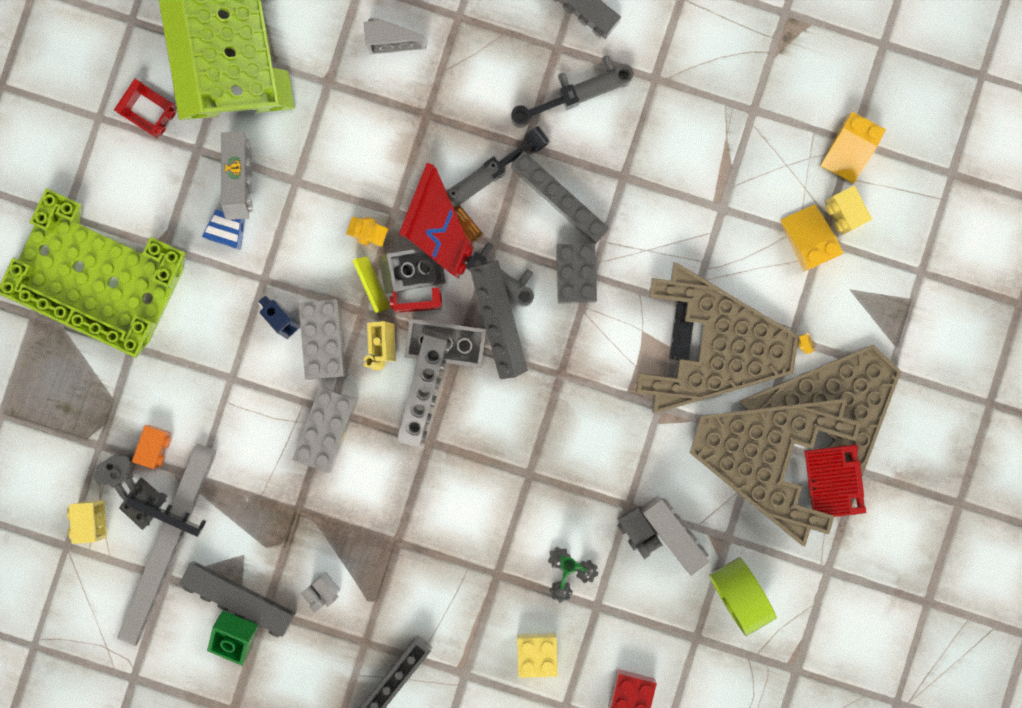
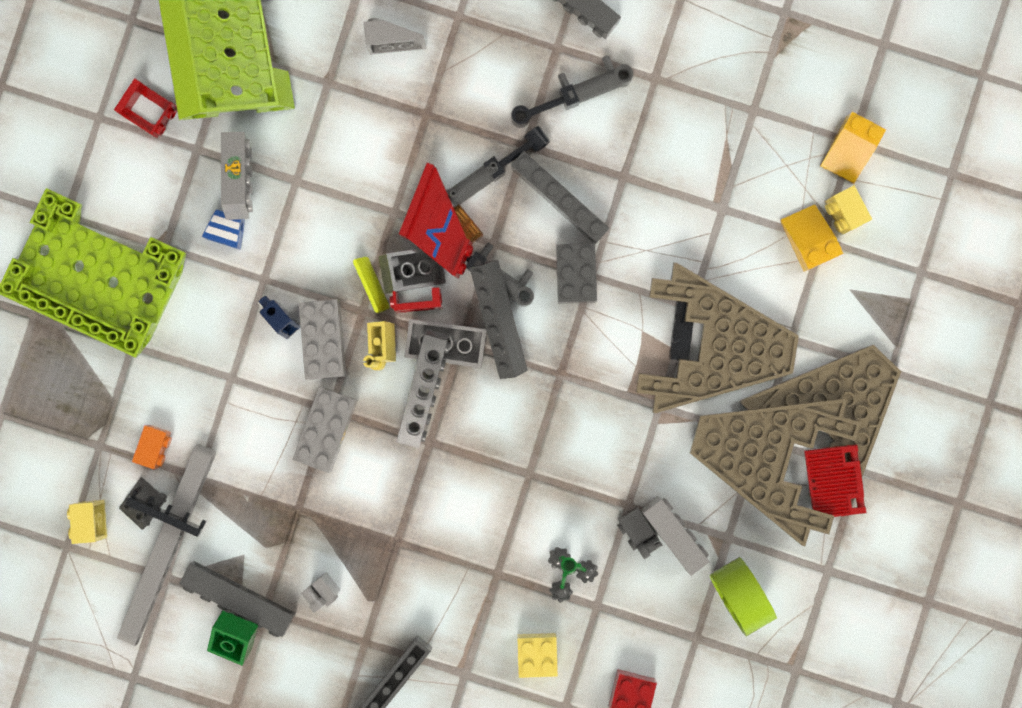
dark grey hinge [94,454,138,500] -> none
yellow hinge [346,216,389,247] -> none
yellow plate [798,332,816,354] -> none

